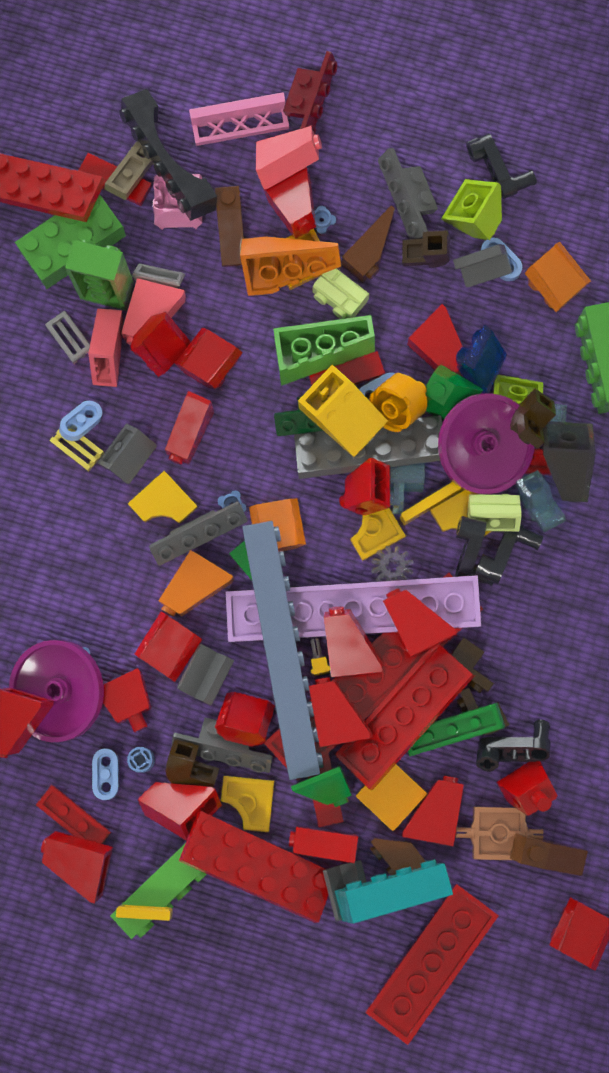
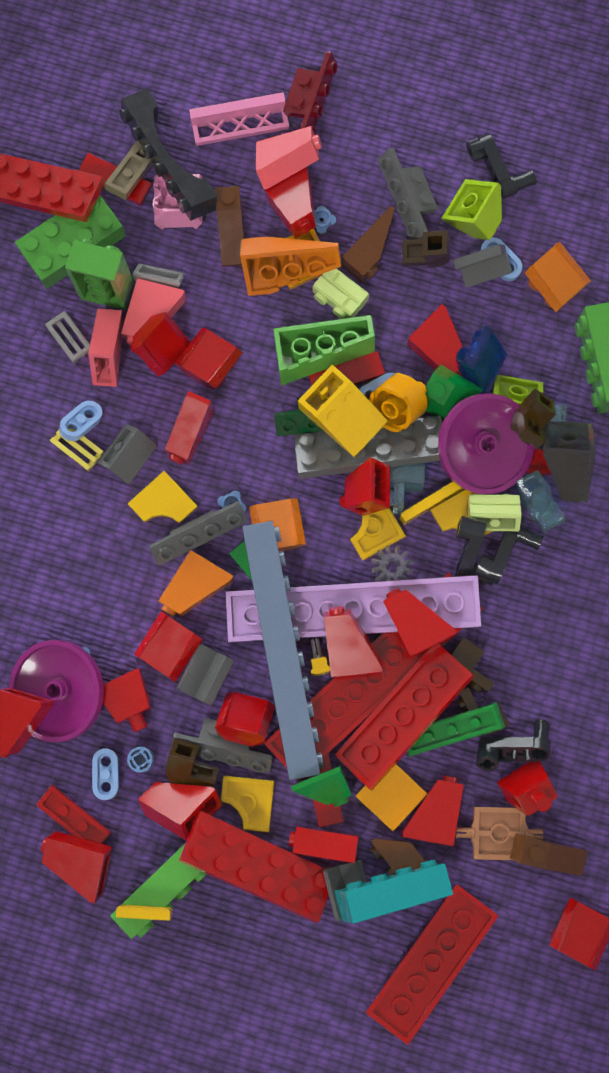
red slope [309,677,373,747] -> none

